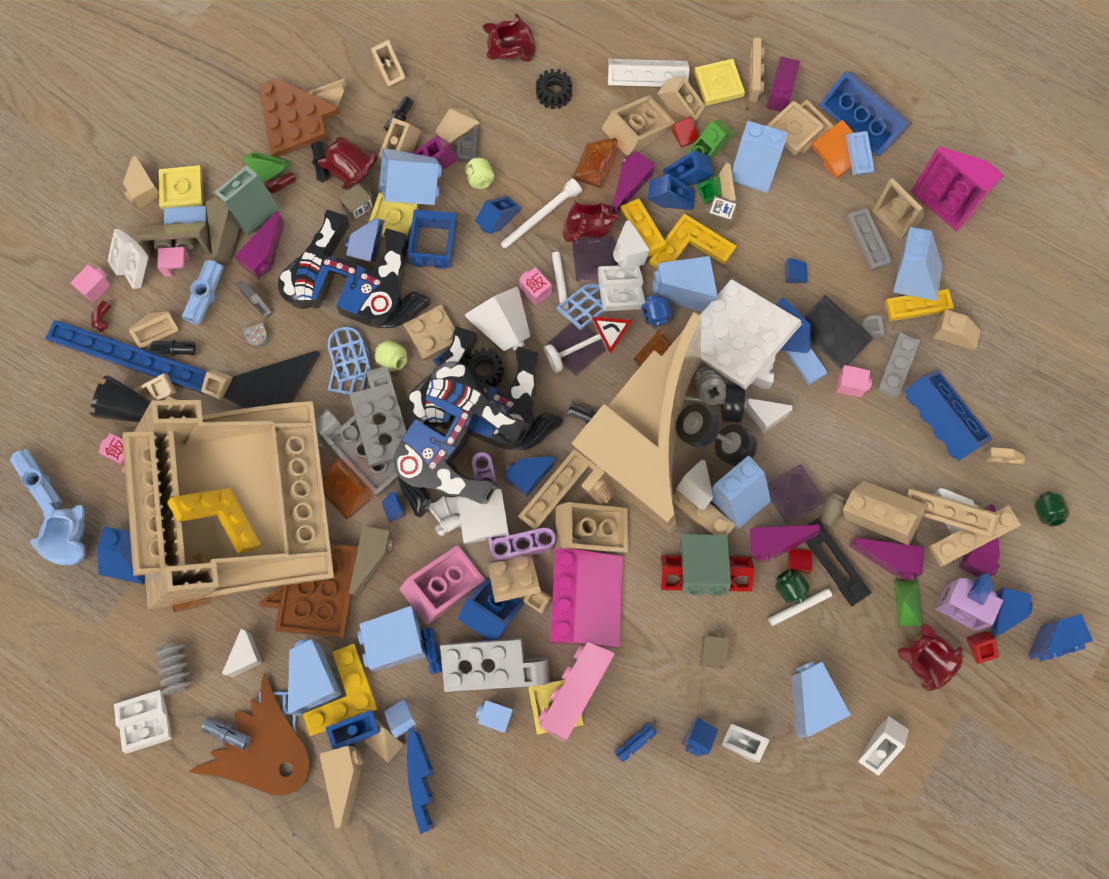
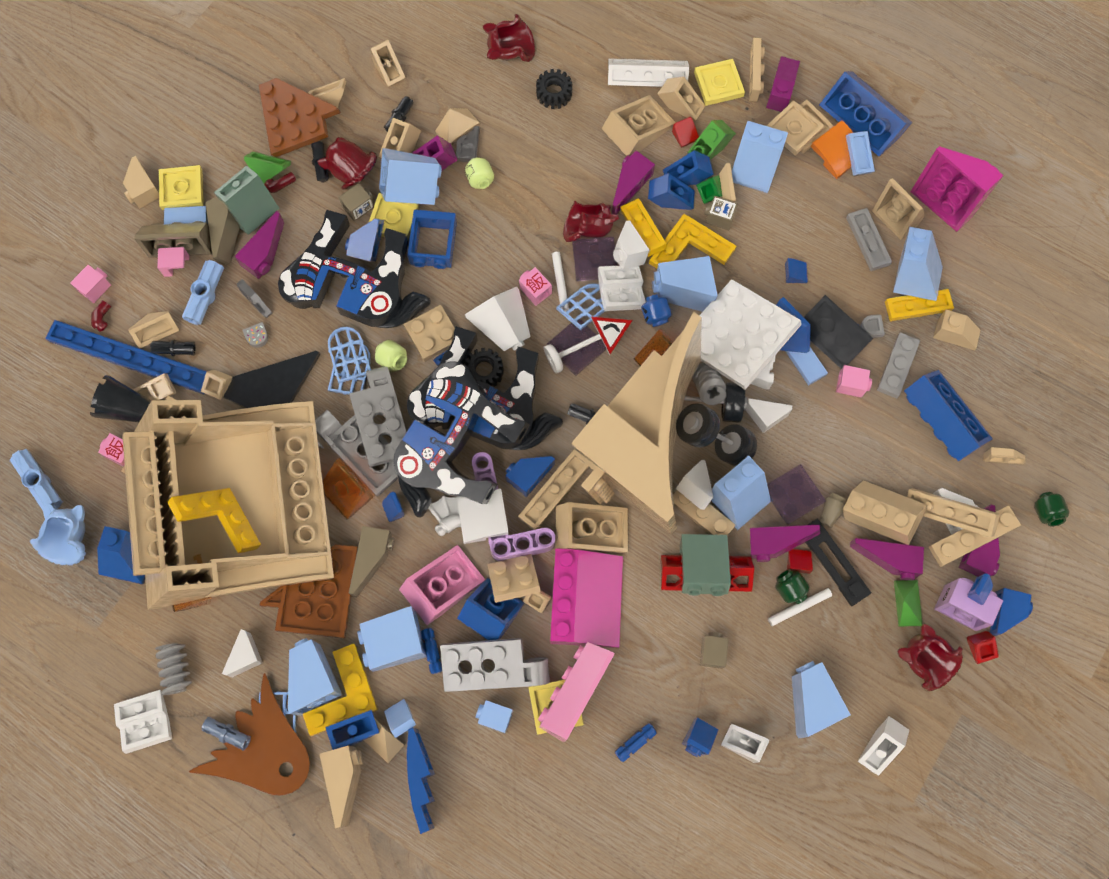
white slope [108,229,148,289] -> none
blue slope [475,195,522,234] -> none
white piece [501,179,582,248] -> none
clear orange slope [573,138,618,189] -> none
blue slope [1028,614,1093,662] -> none

